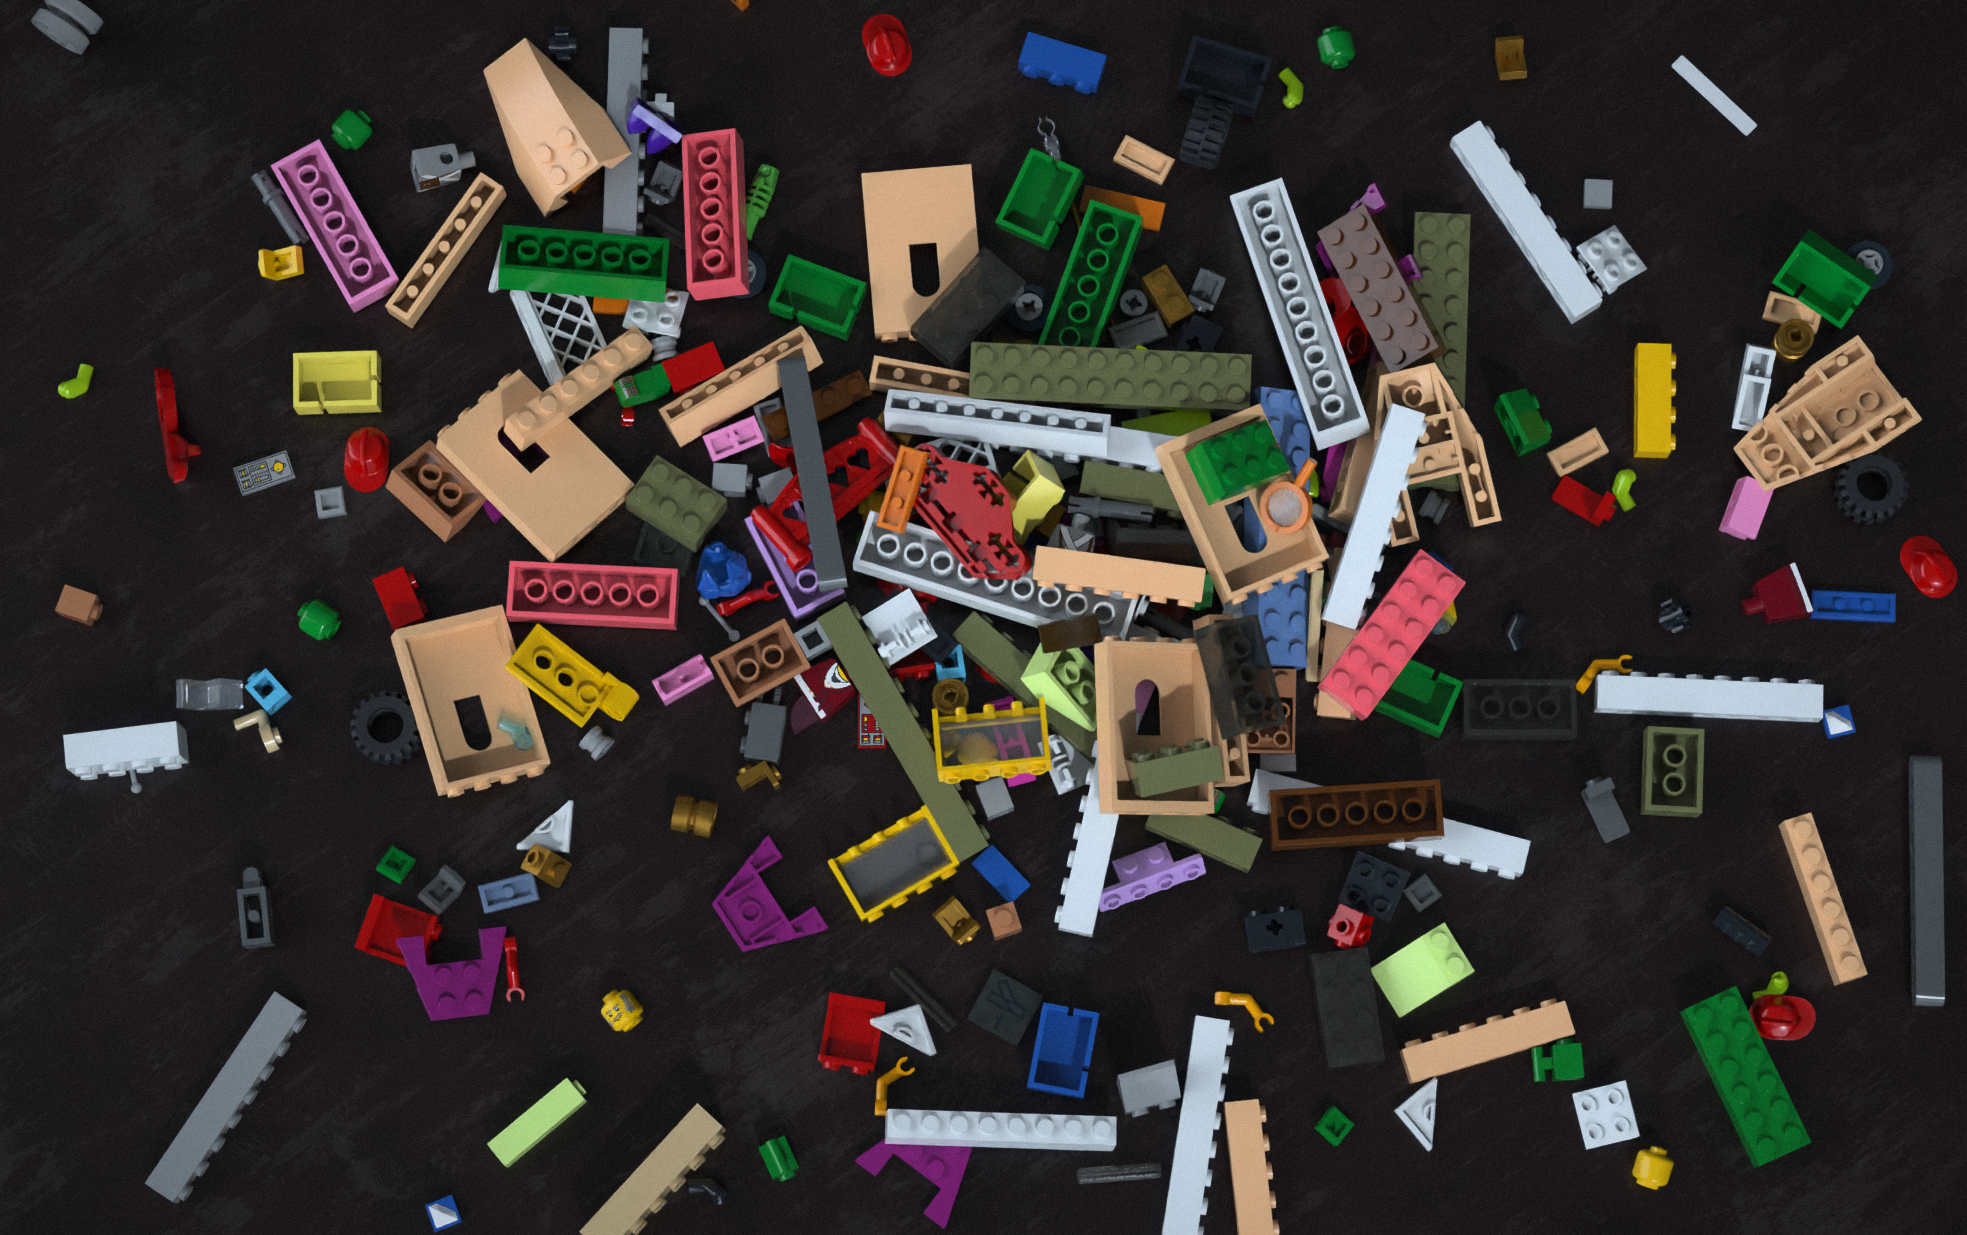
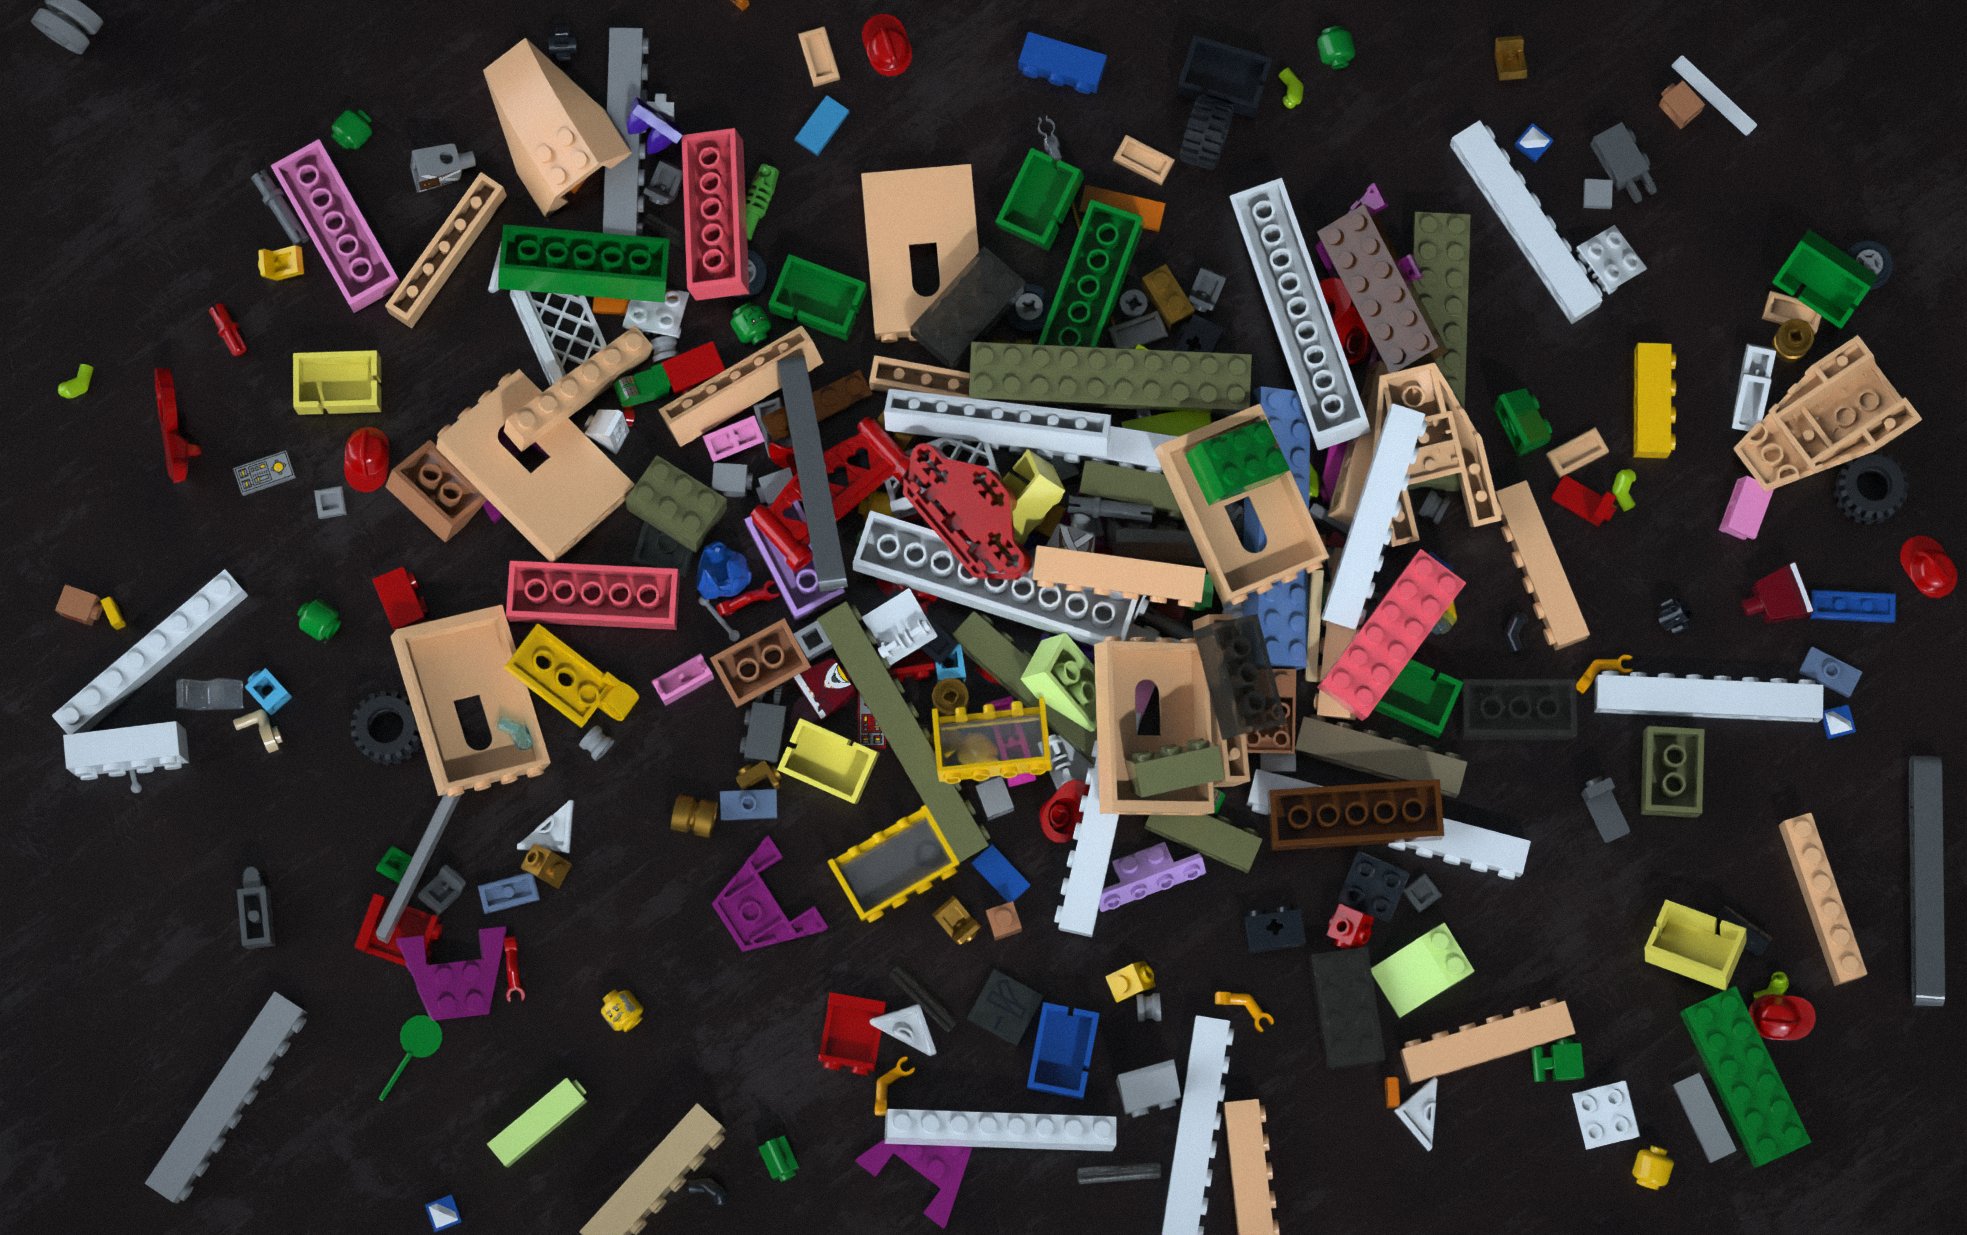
orange tile [876,445,929,534] -> none
dark brown slope [1037,613,1103,653] -> none
orange piece [1260,457,1317,534] -> none
green tile [1314,1106,1355,1146] -> none
none -> white brick [52,569,248,734]
none -> yellow tile [100,597,126,630]
none -> red axle [209,303,247,356]
none -> light grey tile [376,794,461,944]
none -> green piece [379,1015,442,1101]
none -> white slope [584,410,629,454]
none -> sand blue plate [720,789,778,821]
none -> green head [730,302,771,345]
none -> light yellow piece [777,718,880,804]
none -> dark azure tile [795,95,849,156]
none -> light nougat tile [798,26,840,87]
none -> red piece [1039,780,1090,843]
none -> yellow bracket [1106,961,1156,1003]
none -> light grey wheel [1136,993,1161,1022]
none -> dark tan brick [1295,714,1467,798]
none -> orange tile [1385,1077,1400,1108]
none -> light nougat brick [1495,480,1590,651]
none -> tile [1514,123,1554,163]
none -> dark grey hinge [1590,122,1657,203]
none -> light yellow piece [1645,900,1746,991]
none -> nougat brick [1659,81,1705,129]
none -> light grey tile [1672,1073,1737,1163]
none -> sand blue plate [1798,647,1862,698]

